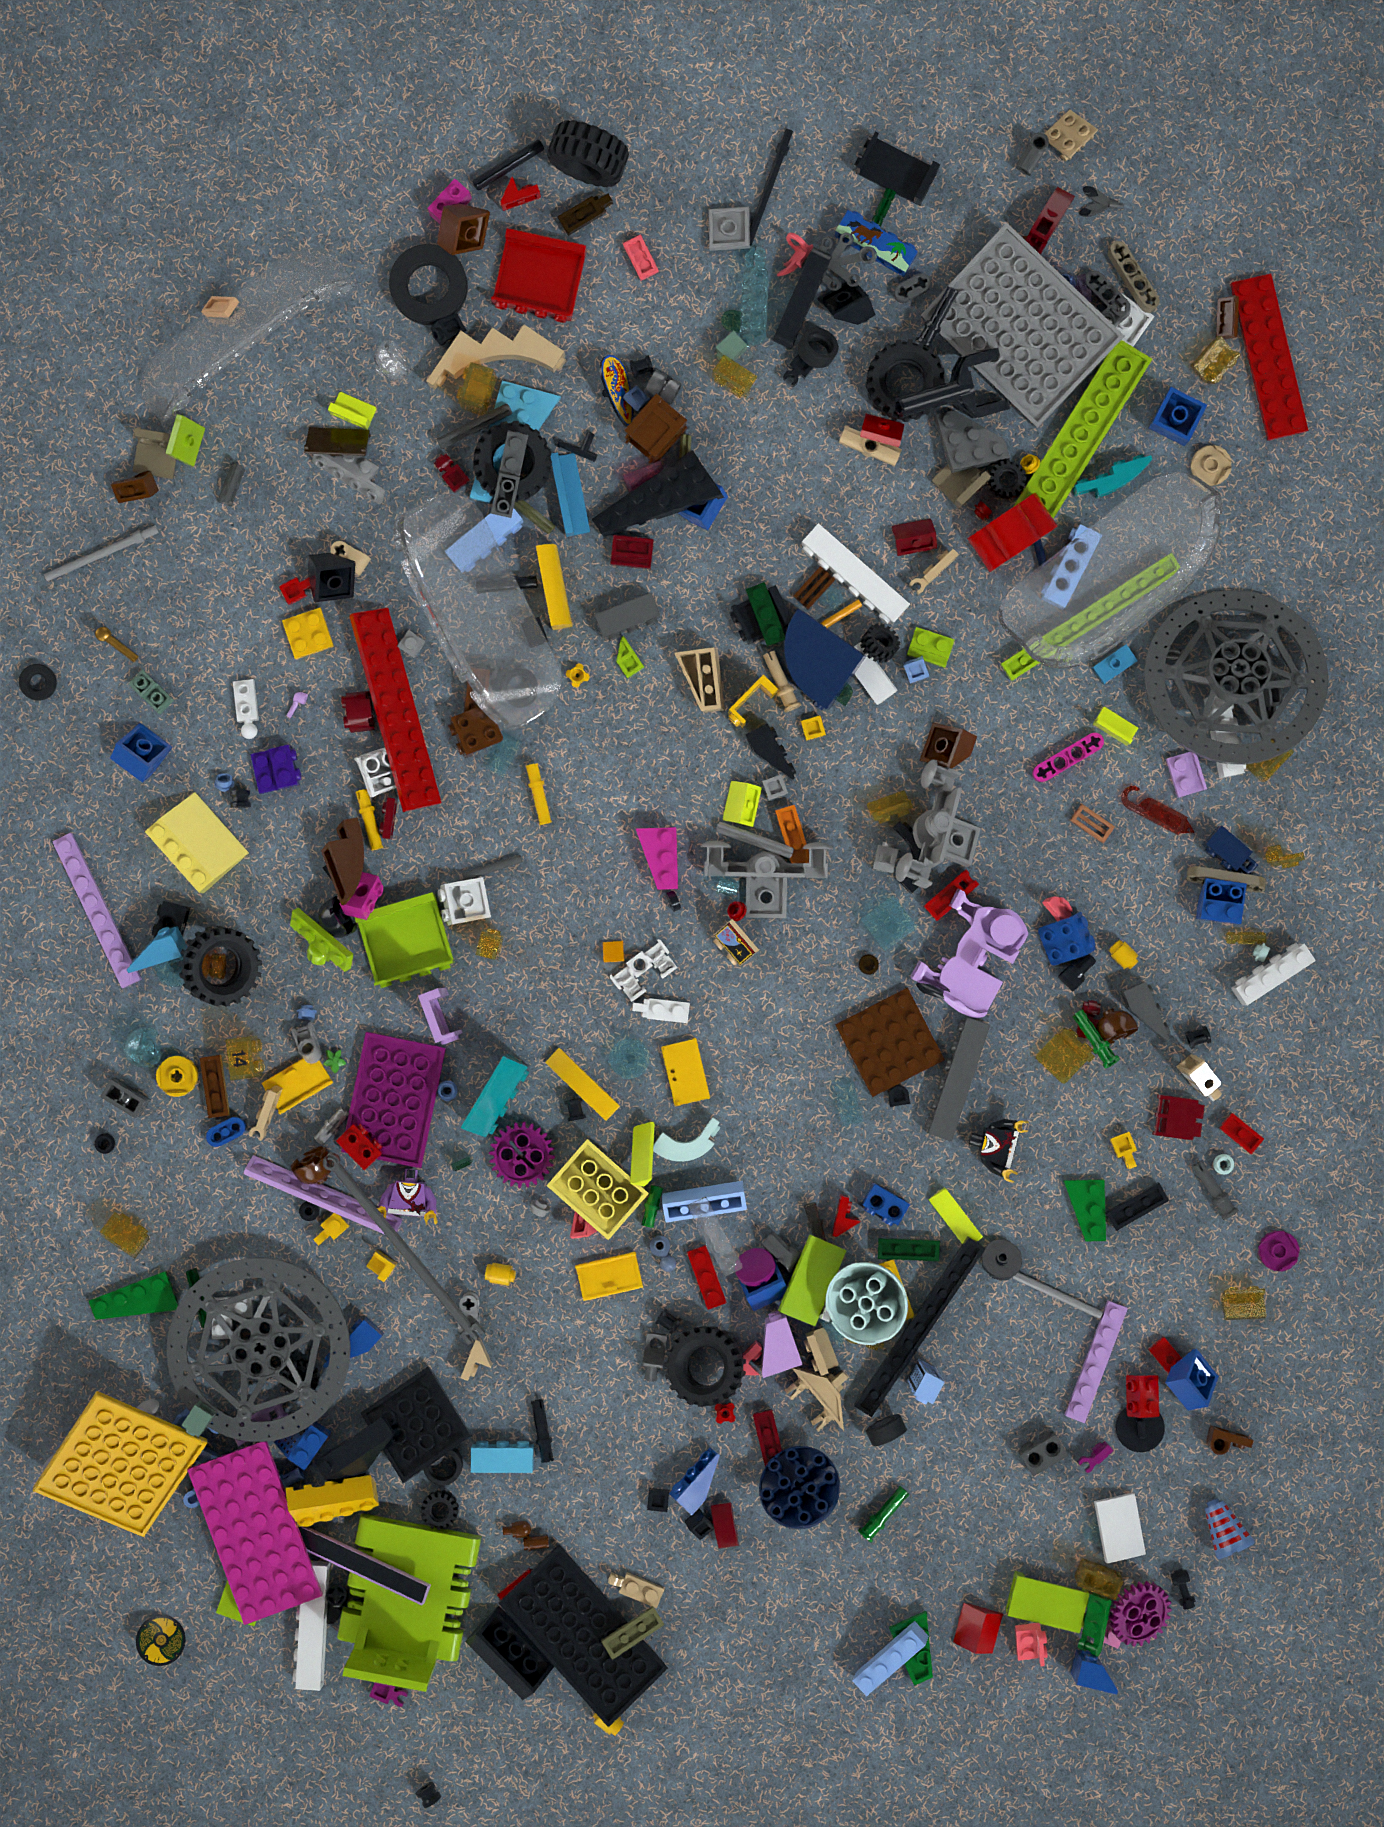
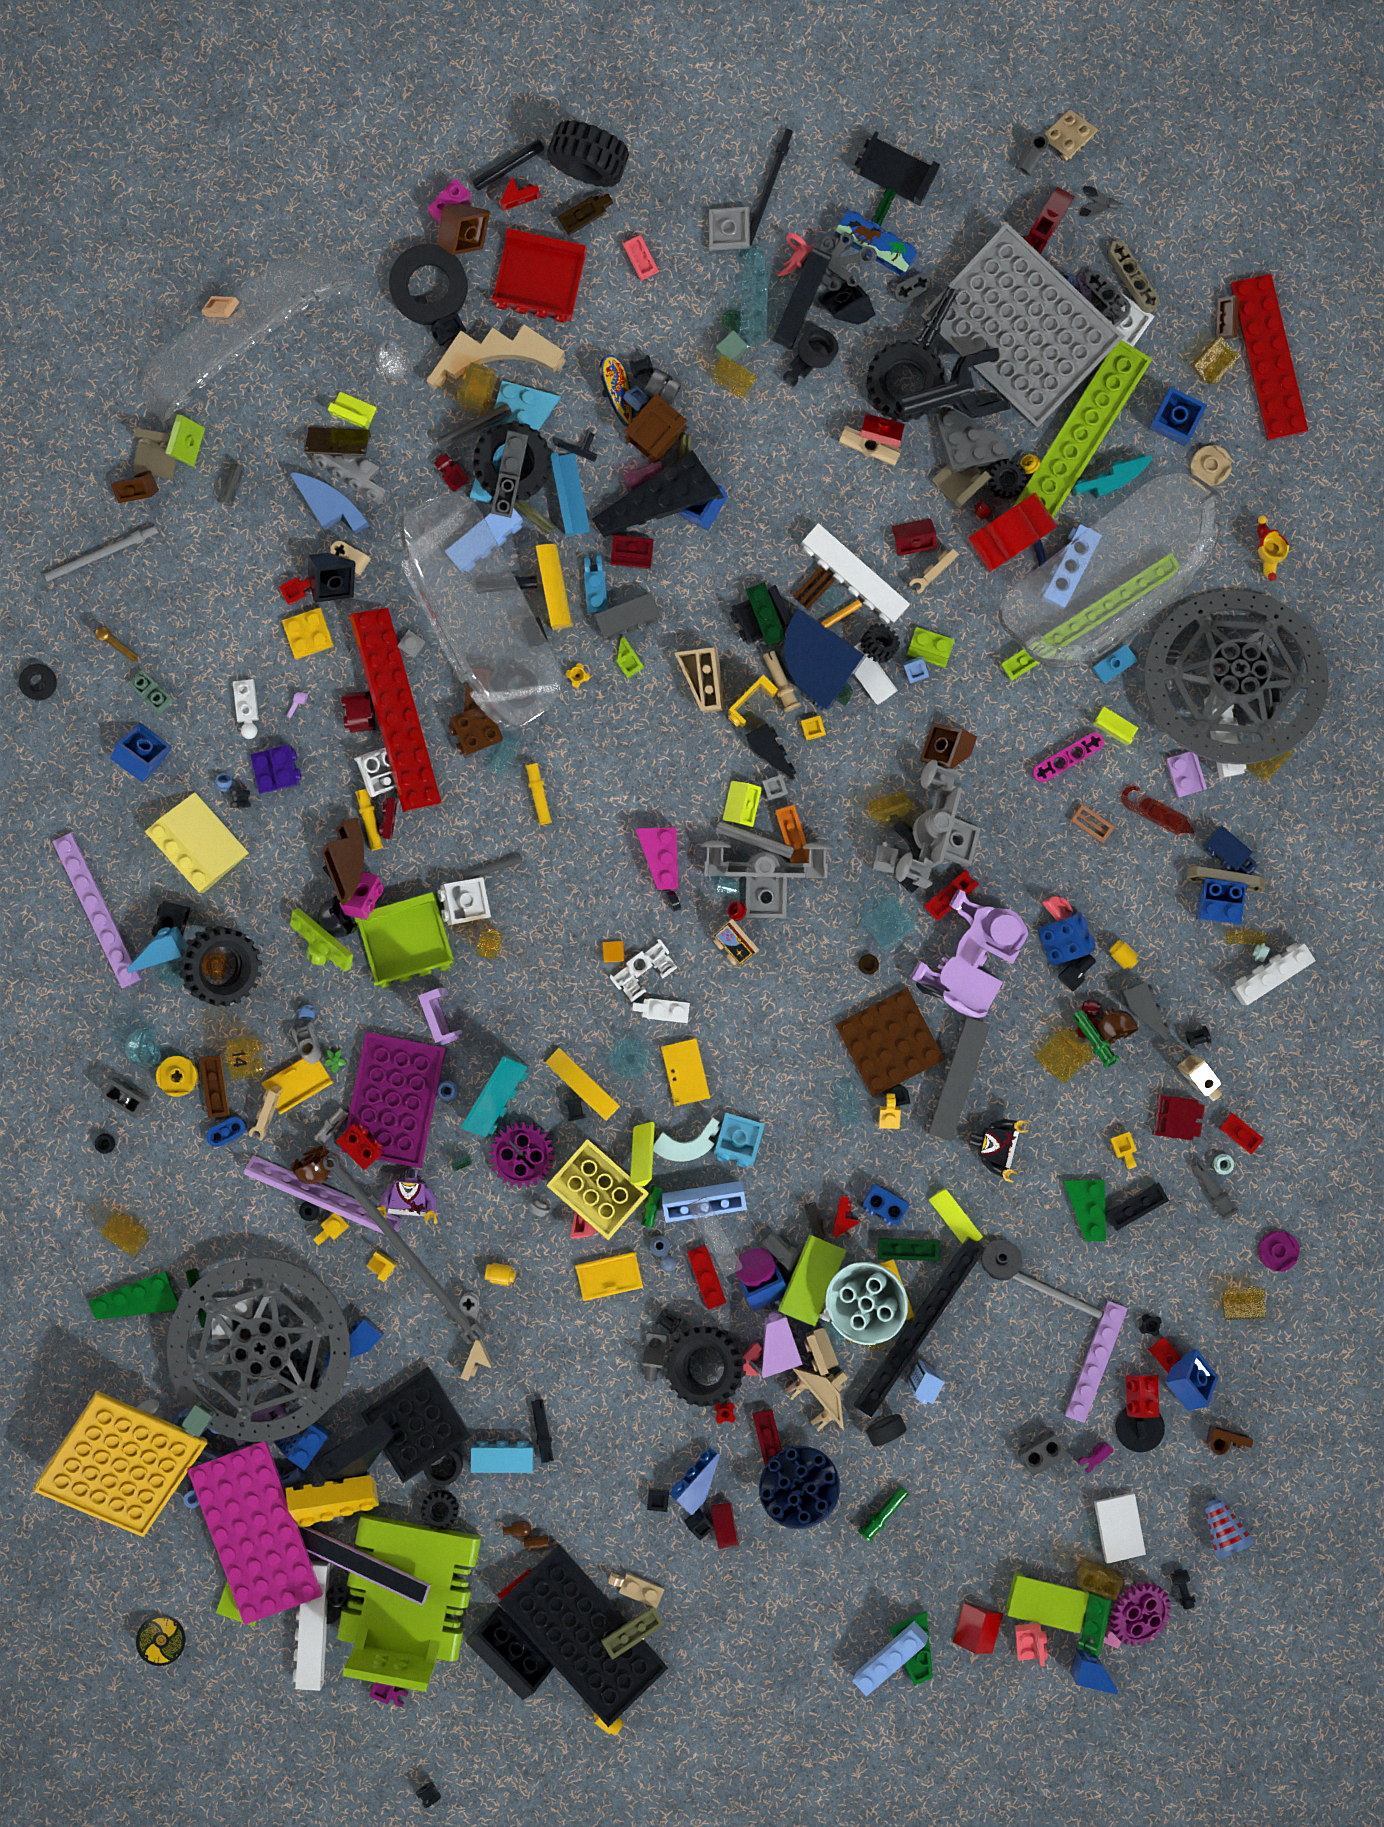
clear yellow bracket [1265,844,1305,869] -> none
none -> medium blue slope [290,472,370,534]
none -> dark azure hinge [584,555,608,614]
none -> medium azure plate [713,1113,765,1168]
none -> yellow plate [879,1093,901,1129]
none -> black plate [1139,1314,1162,1336]
none -> yellow piece [1257,515,1289,581]

